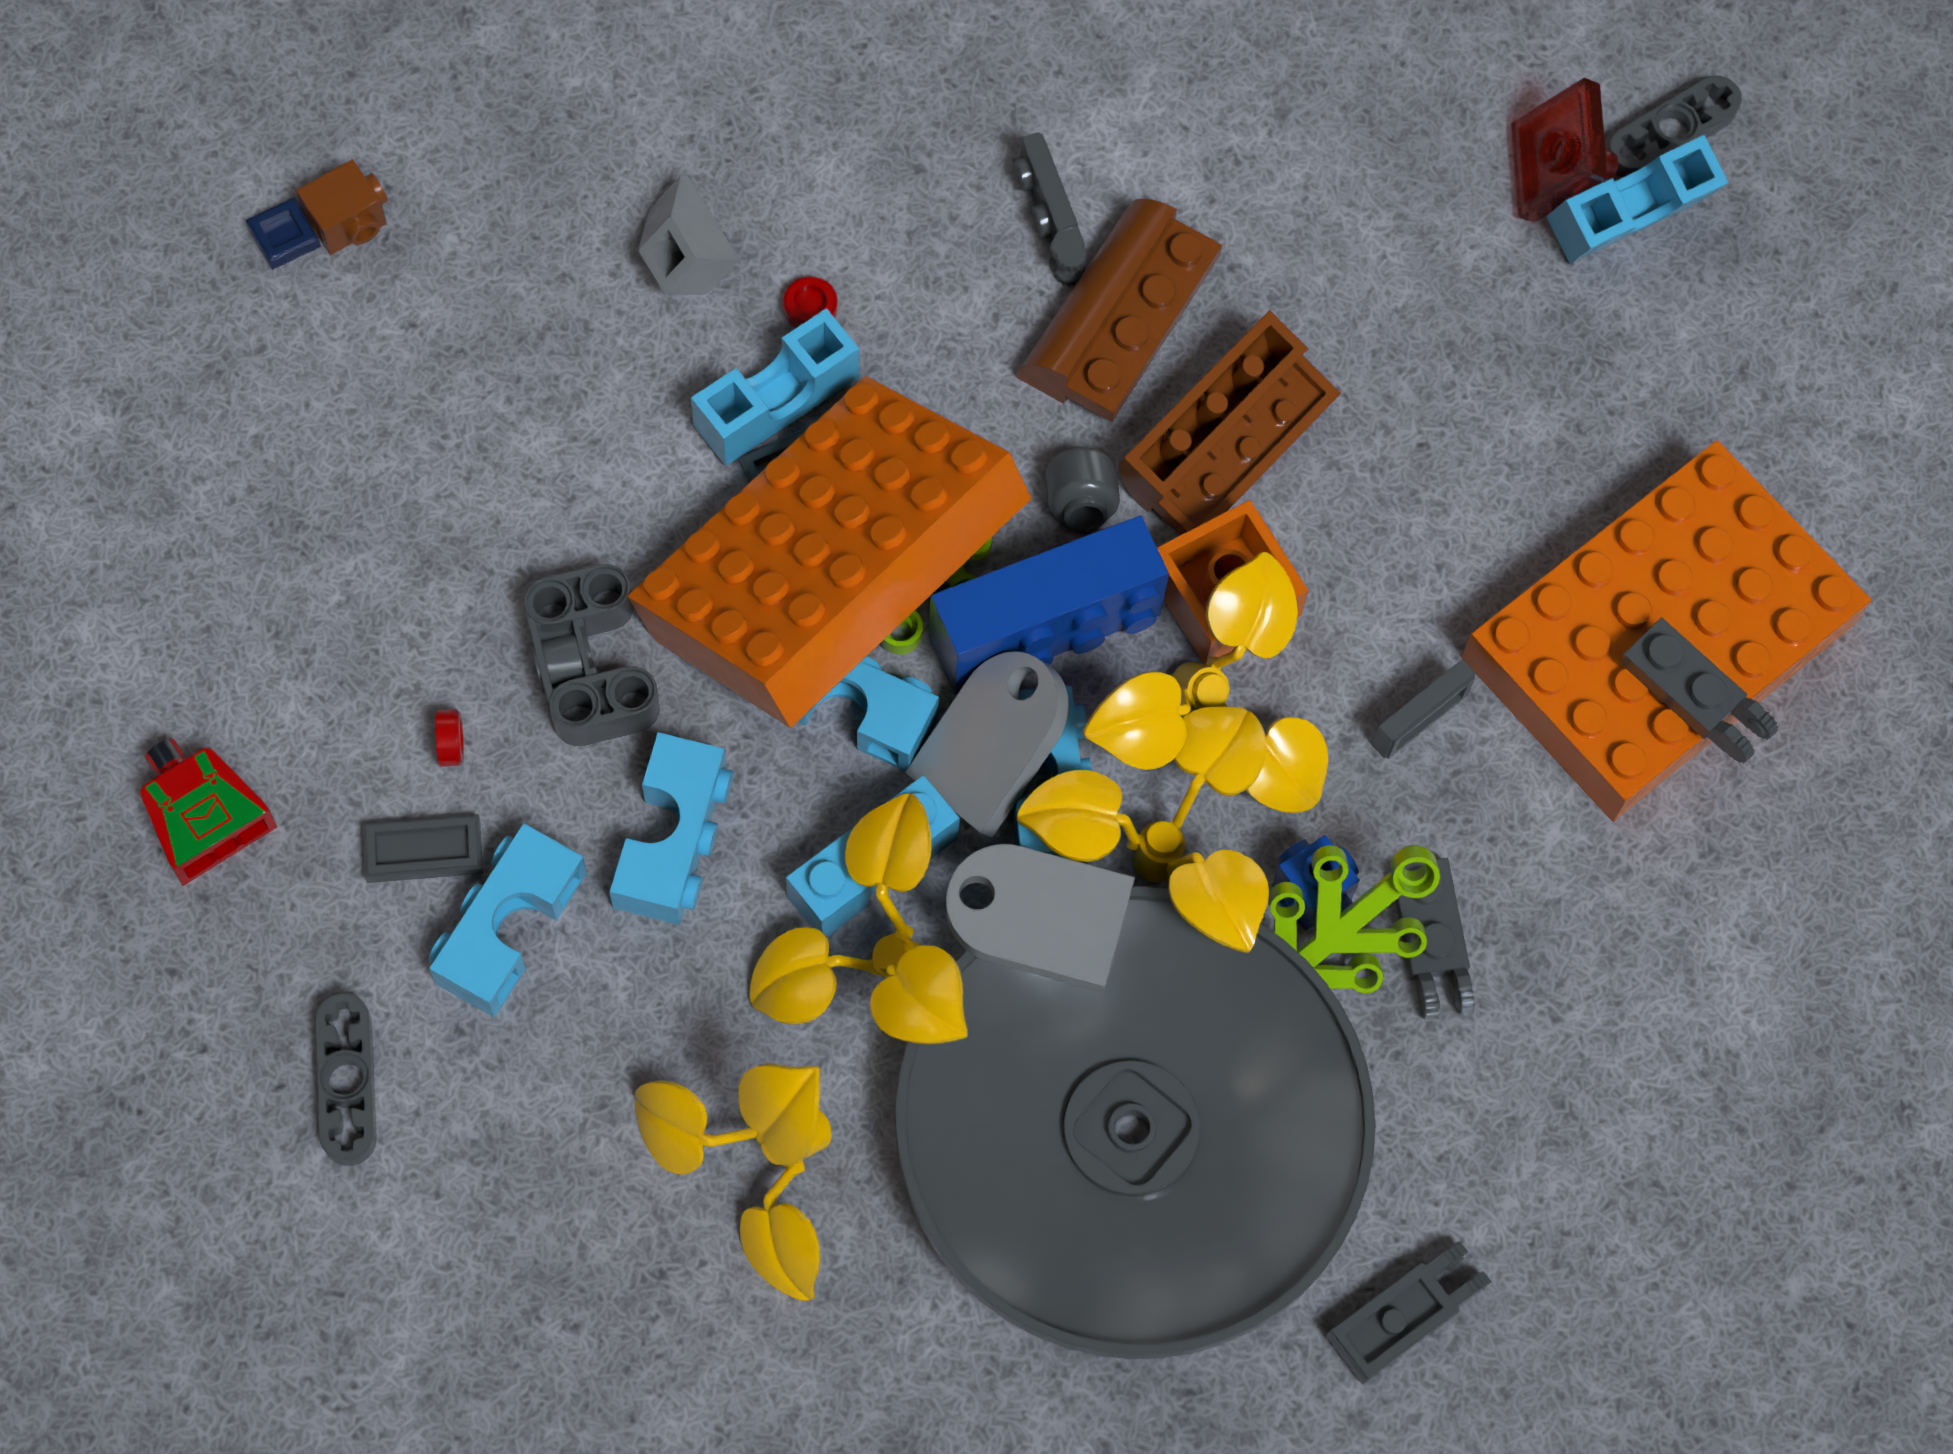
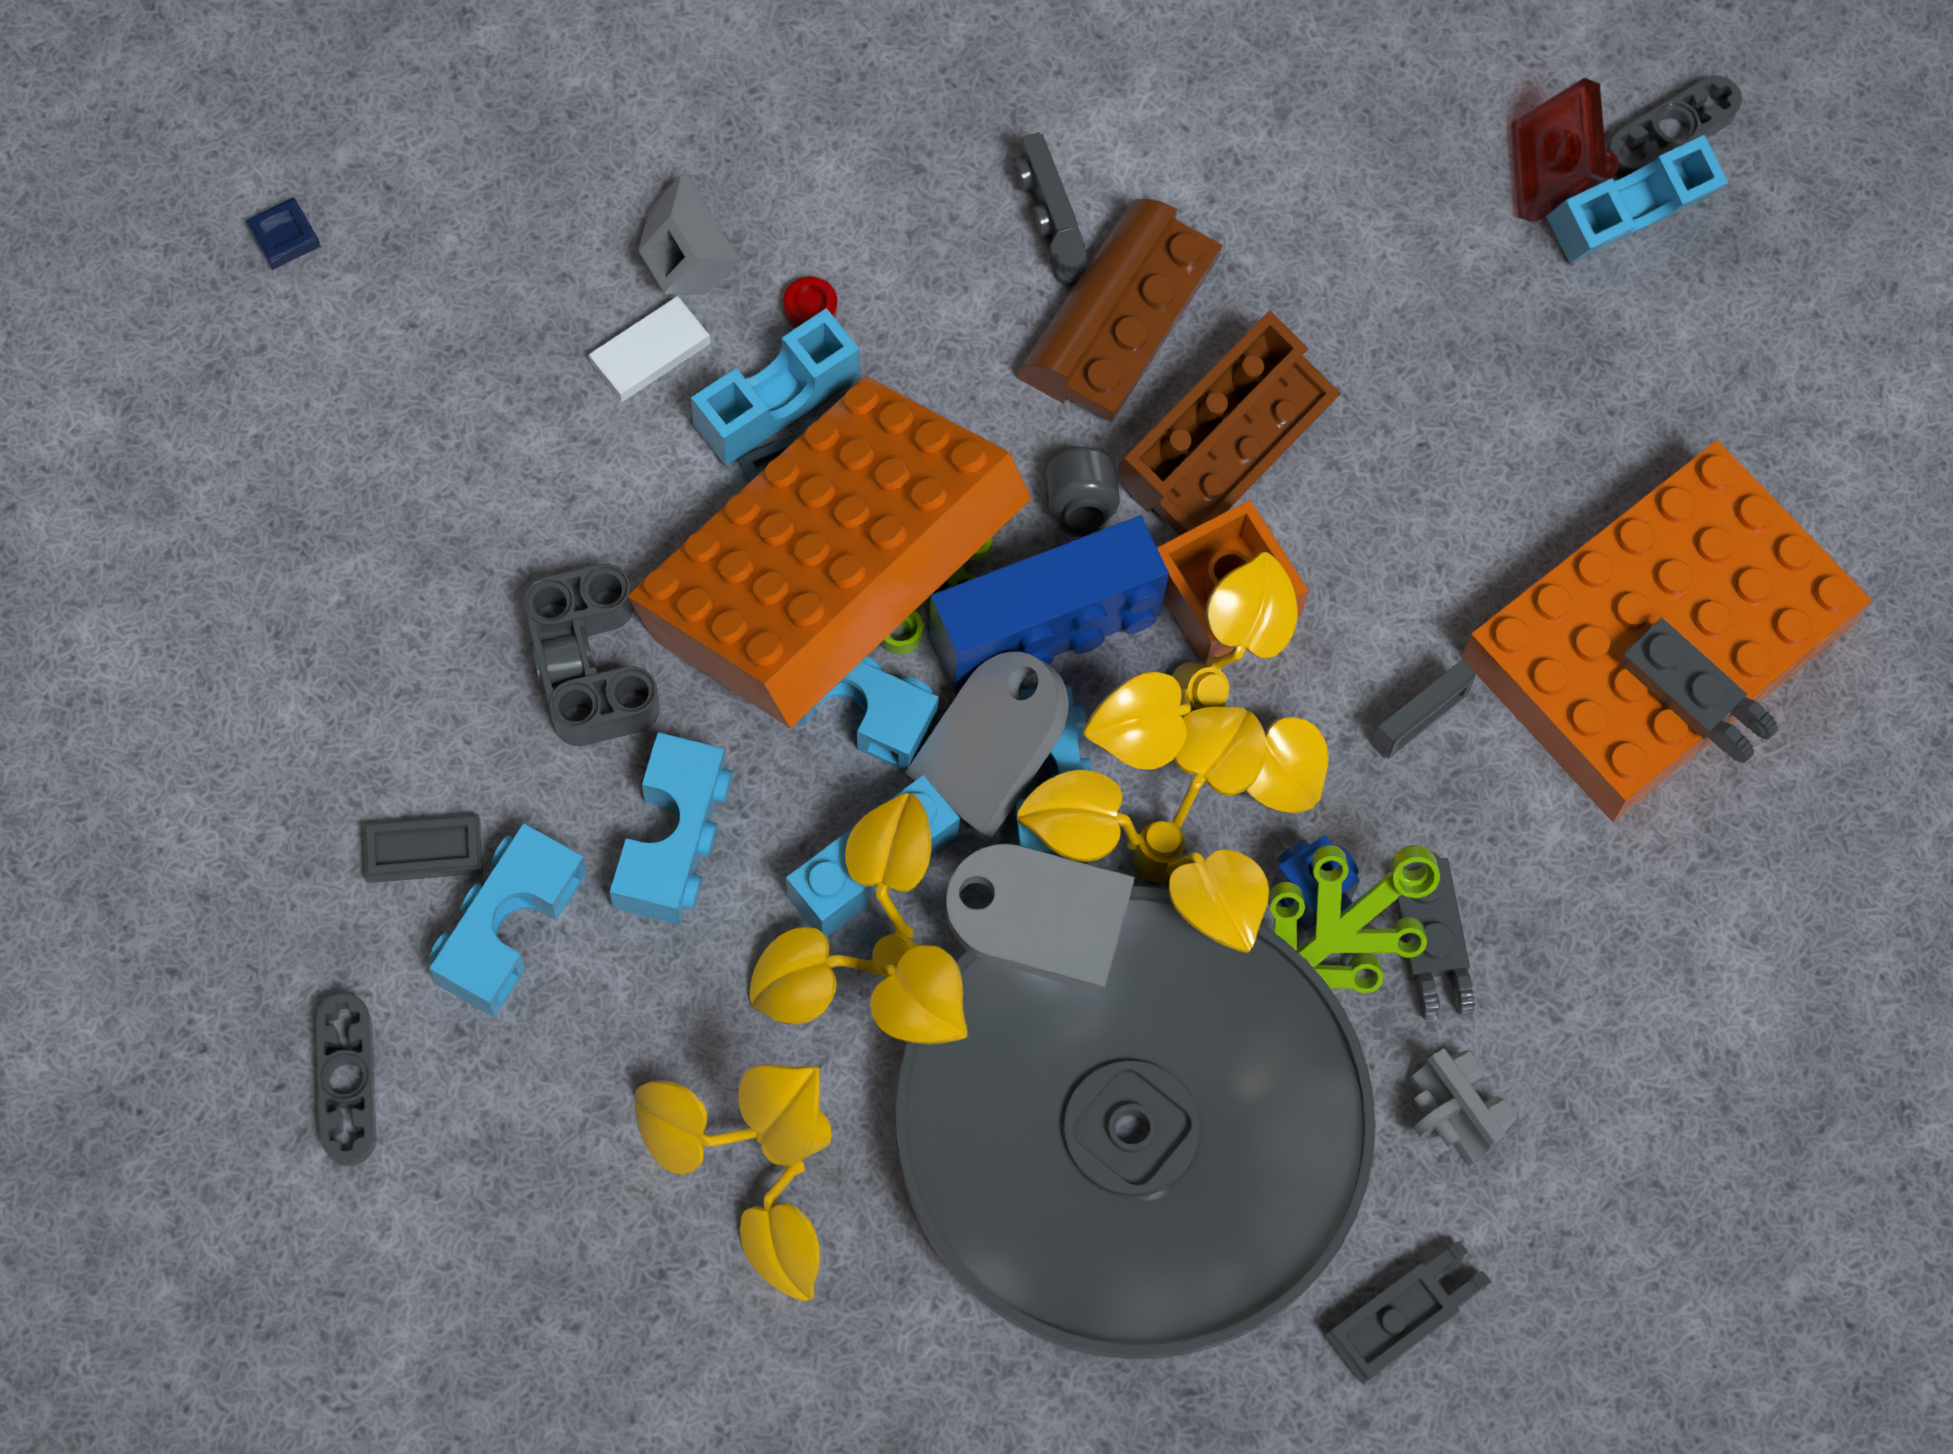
torso [139,739,277,886] -> none
dark orange brick [296,159,388,256] -> none
red tile [435,709,464,767] -> none
none -> white tile [588,296,711,403]
none -> light grey hips [1408,1048,1517,1166]

